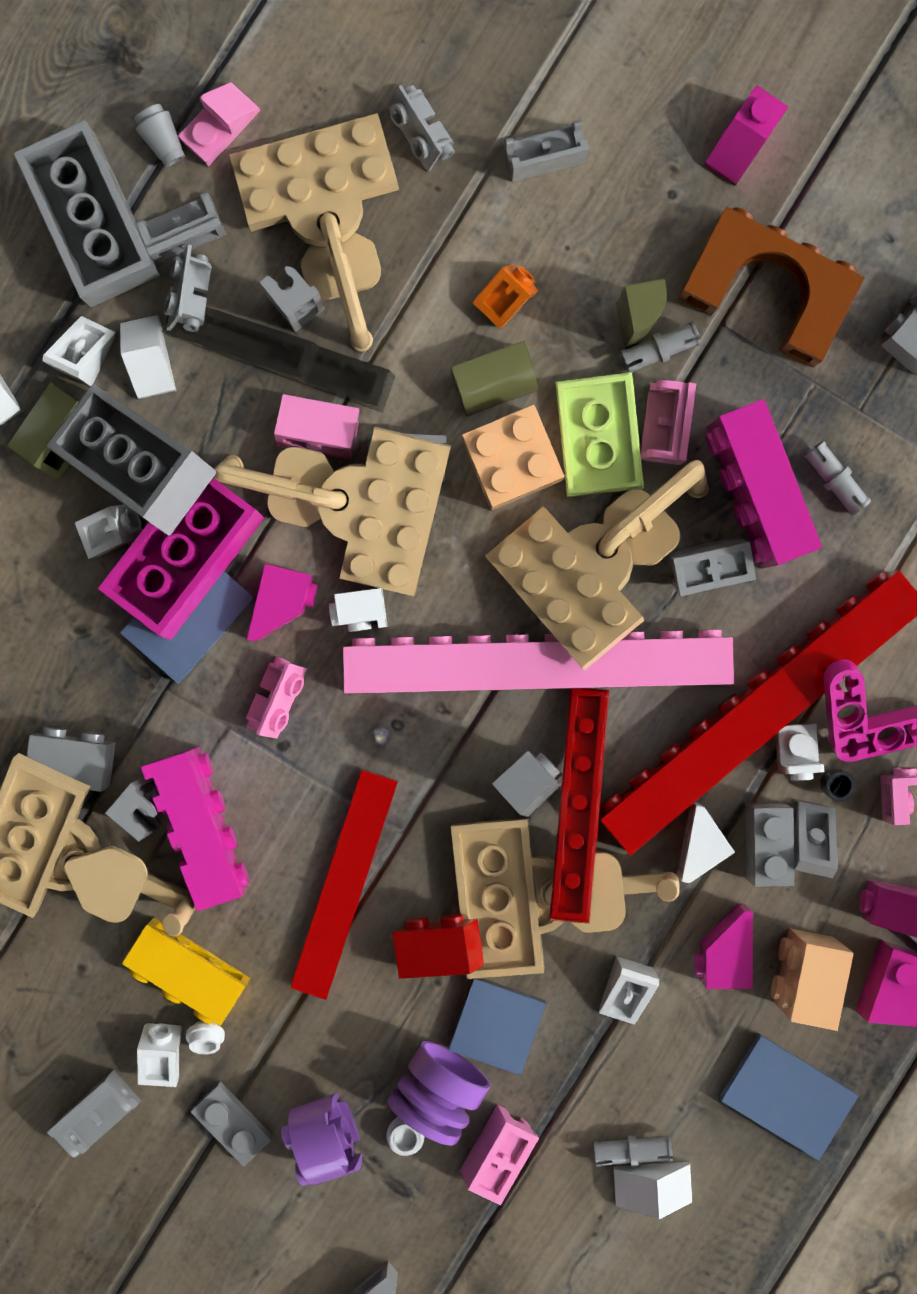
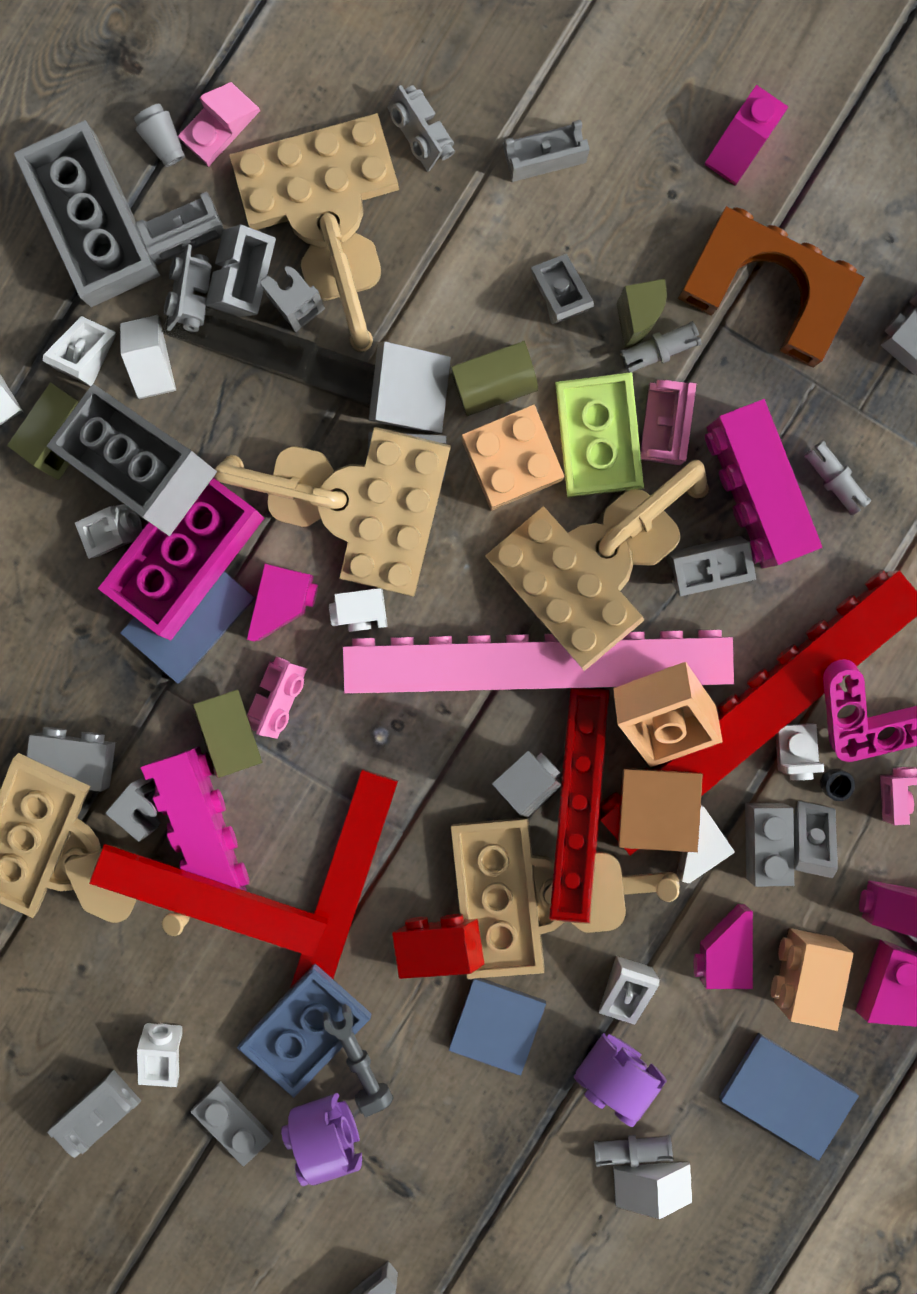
yellow brick [122,917,250,1026] -> none
white plate [186,1021,225,1054] -> none
bright pink hinge [274,394,359,461] -> none
white plate [386,1117,425,1156] -> none
medium lavender wheel [387,1041,491,1146] -> none
bright pink hinge [460,1105,539,1205] -> none
orange bracket [472,264,539,329] -> none
none -> red tile [89,844,327,957]
none -> olive brick [192,689,263,778]
none -> light grey piece [205,224,276,318]
none -> sand blue tile [237,964,372,1098]
none -> dark grey piece [323,1004,393,1117]
none -> tile [369,341,451,434]
none -> light grey slope [531,253,594,325]
none -> medium lavender brick [574,1033,667,1127]
none -> light nougat brick [613,661,723,767]
none -> medium nougat tile [618,768,703,853]

